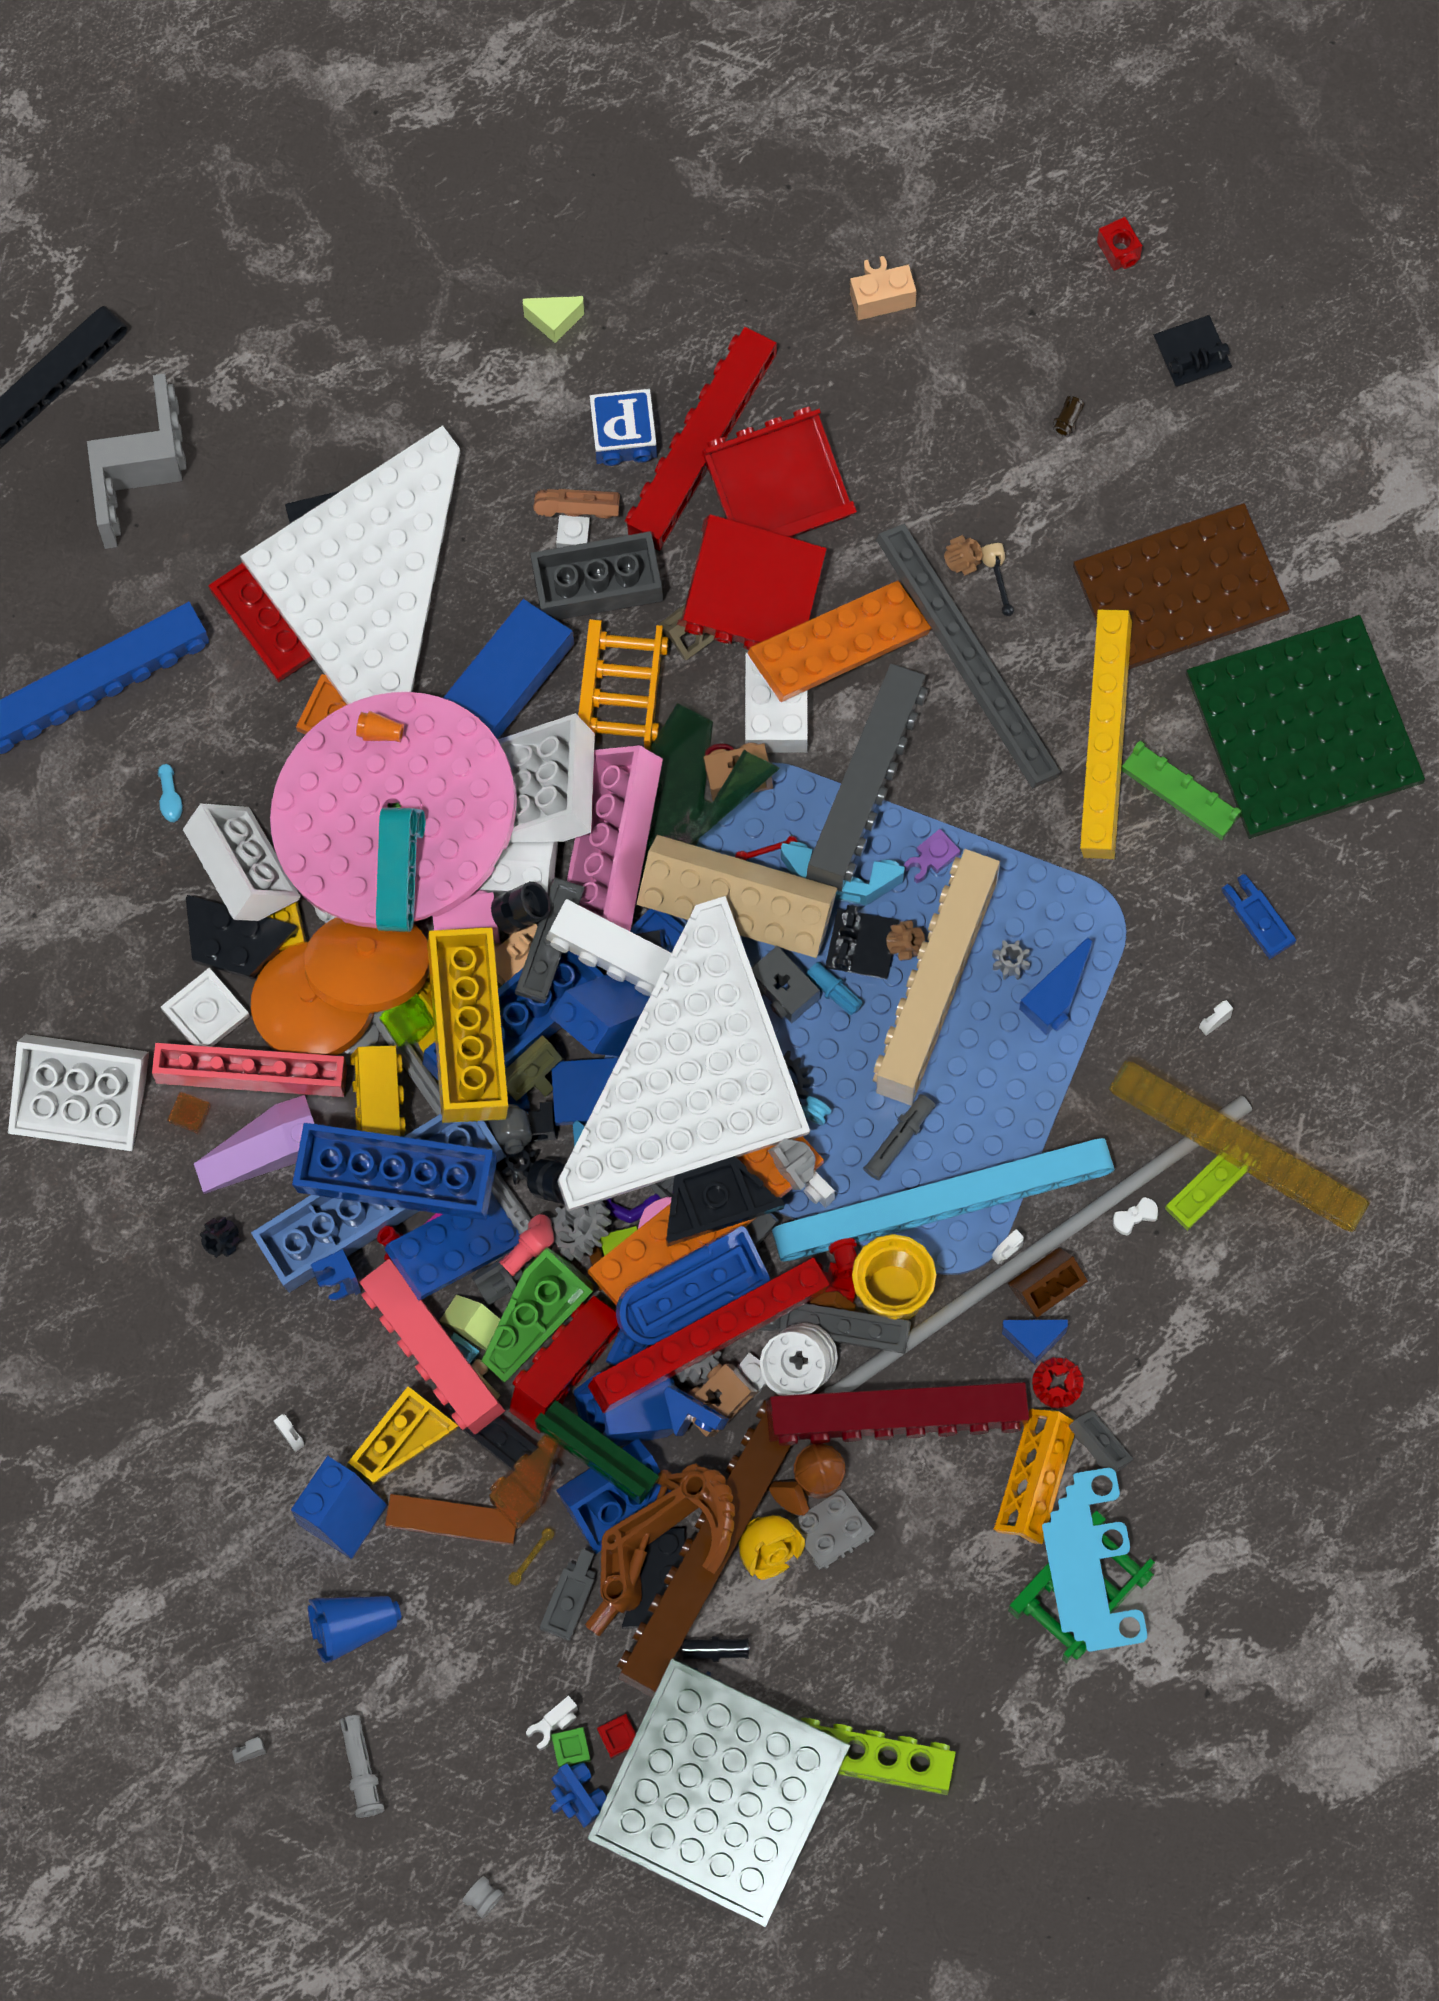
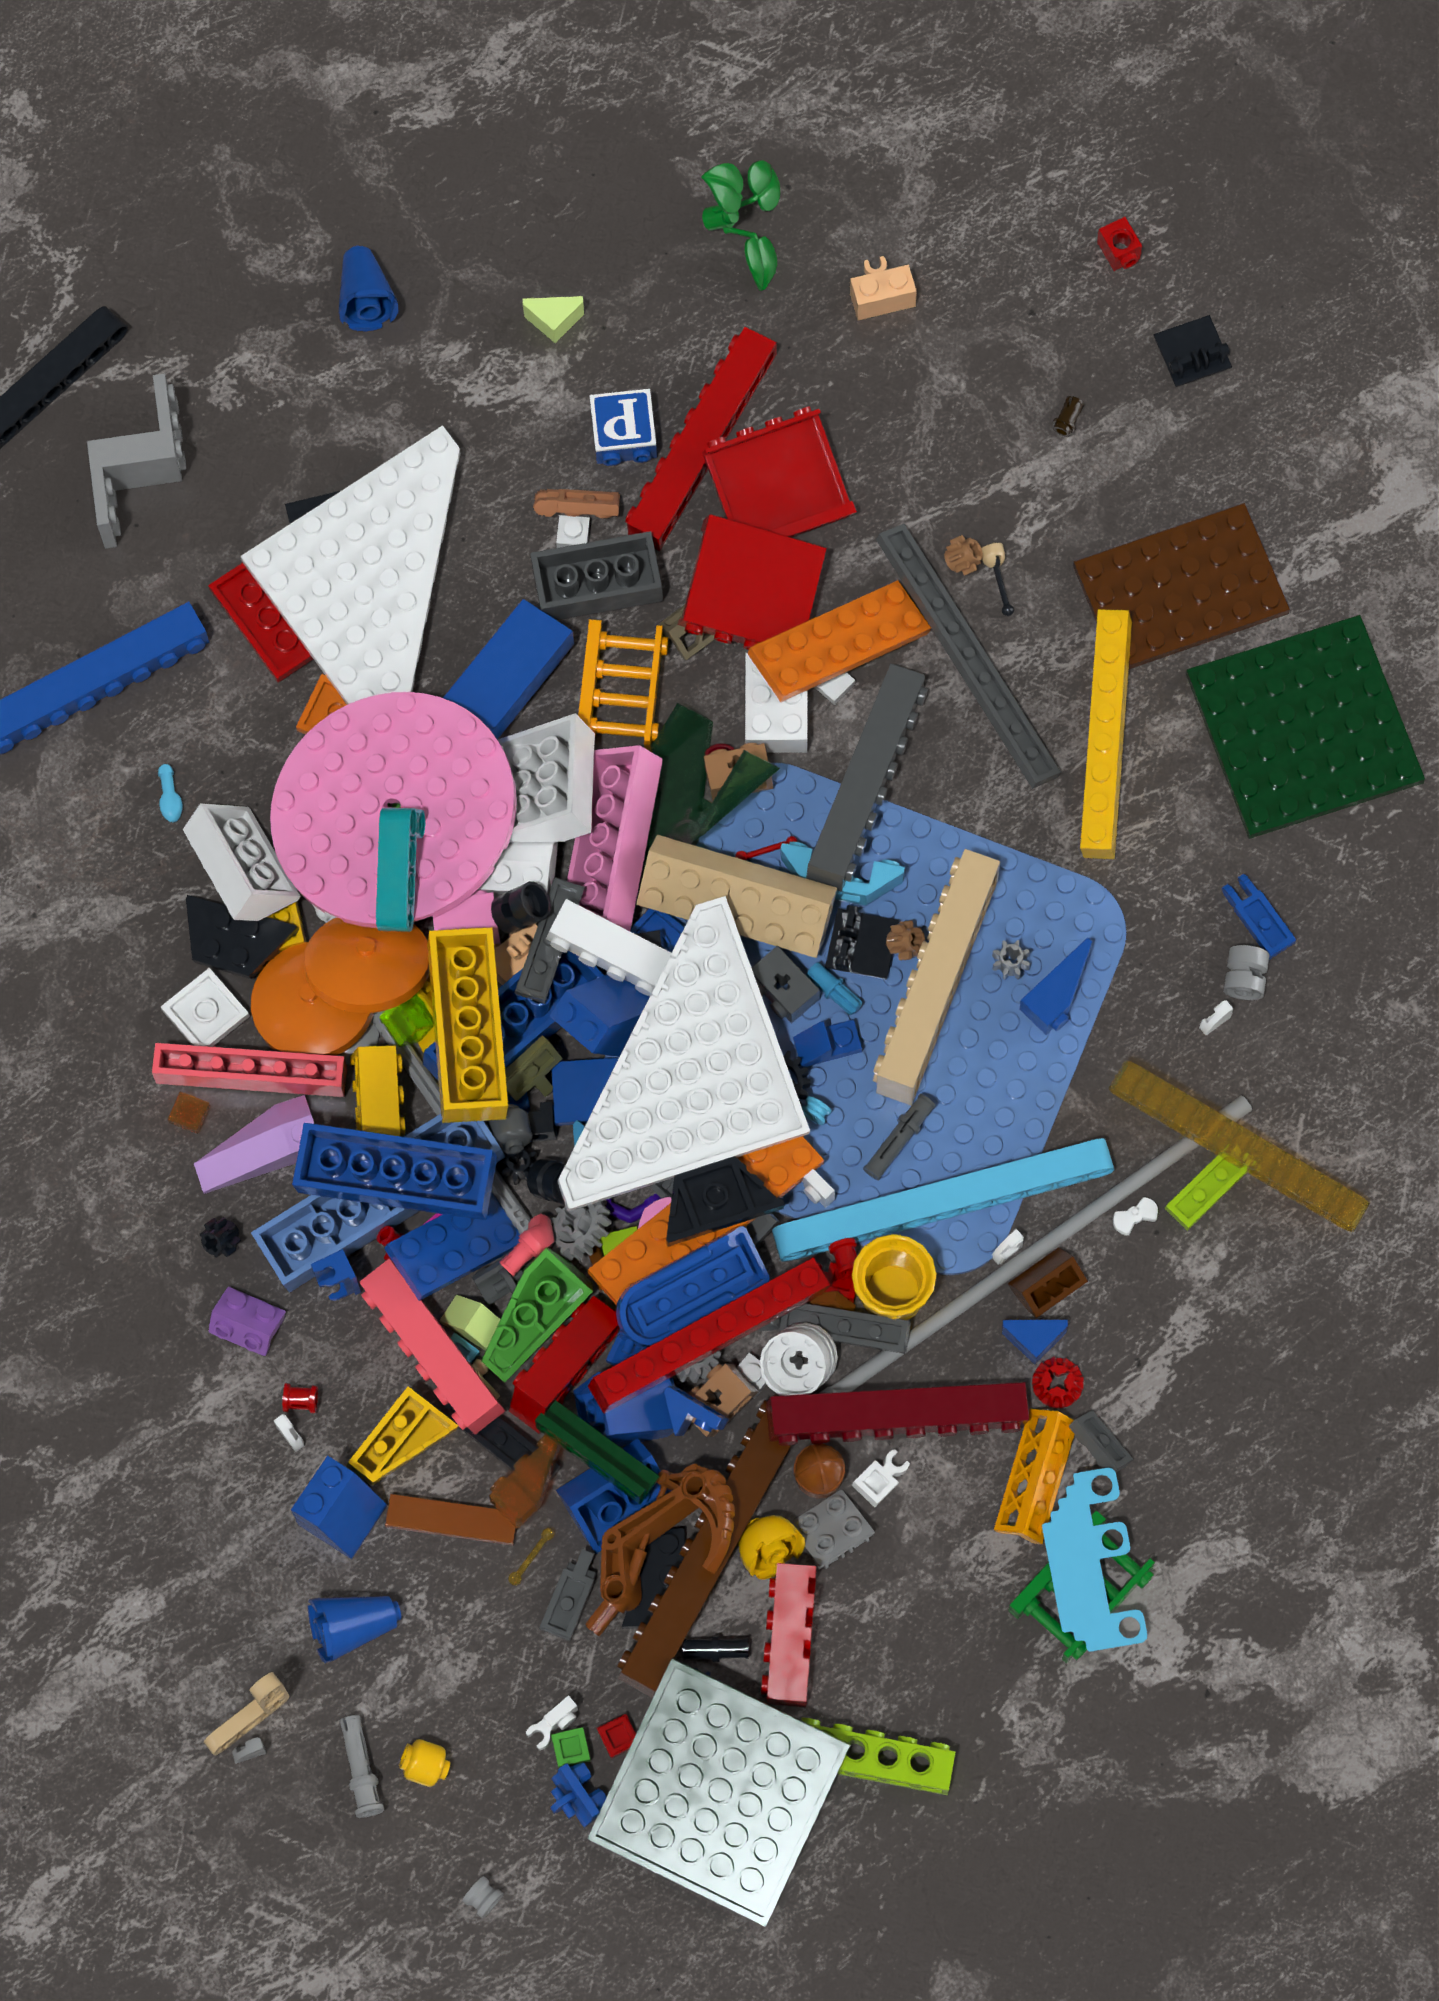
white slope [8,1034,149,1151] -> none
orange cone [356,711,404,742] -> none
light grey piece [768,1139,816,1190] -> none
dark orange tile [768,1482,809,1516] -> none
medium lavender plate [904,829,961,883] -> none
bright green hinge [1121,741,1242,840] -> none
none -> tan beam [204,1672,290,1755]
none -> medium lavender bracket [208,1287,286,1356]
none -> red bush [282,1383,318,1413]
none -> blue cone [338,246,399,331]
none -> yellow head [399,1739,450,1787]
none -> green plant [701,160,780,291]
none -> wedge [761,1563,816,1707]
none -> blue slope [793,1020,862,1068]
none -> white tile [814,672,855,705]
none -> white plate [852,1449,910,1507]
none -> light grey wheel [1223,945,1270,1000]

